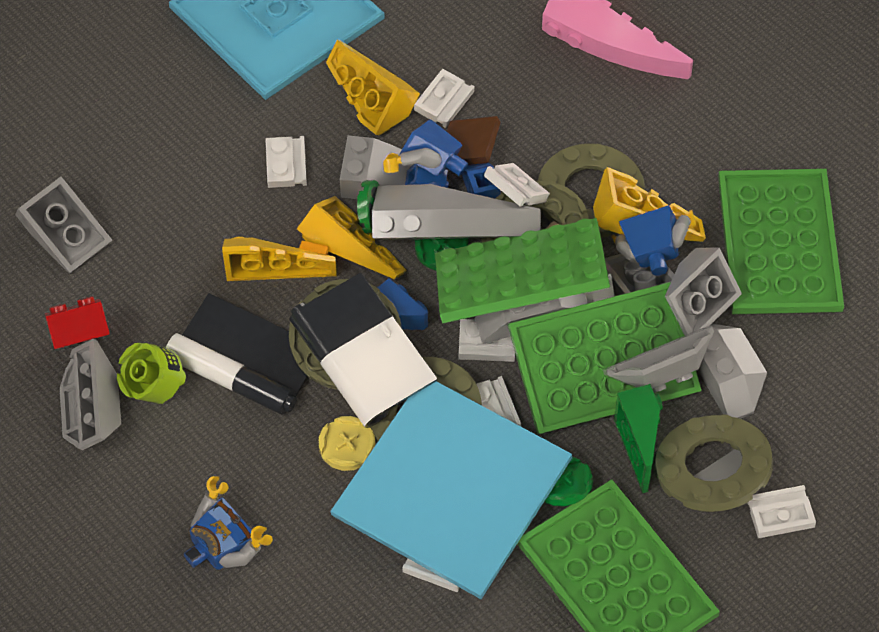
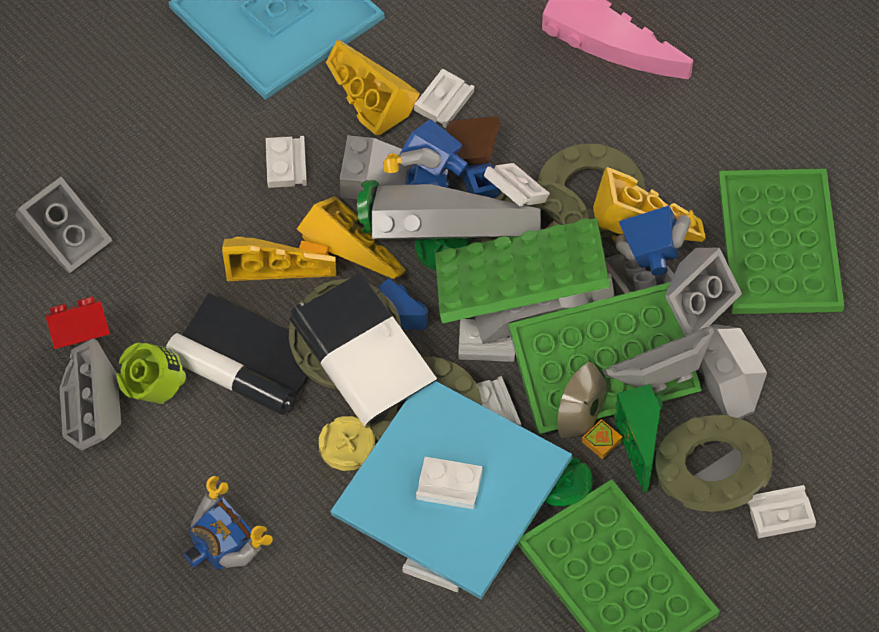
none -> white plate [416,457,483,509]
none -> dark tan piece [558,362,607,438]
none -> tile [582,419,623,459]

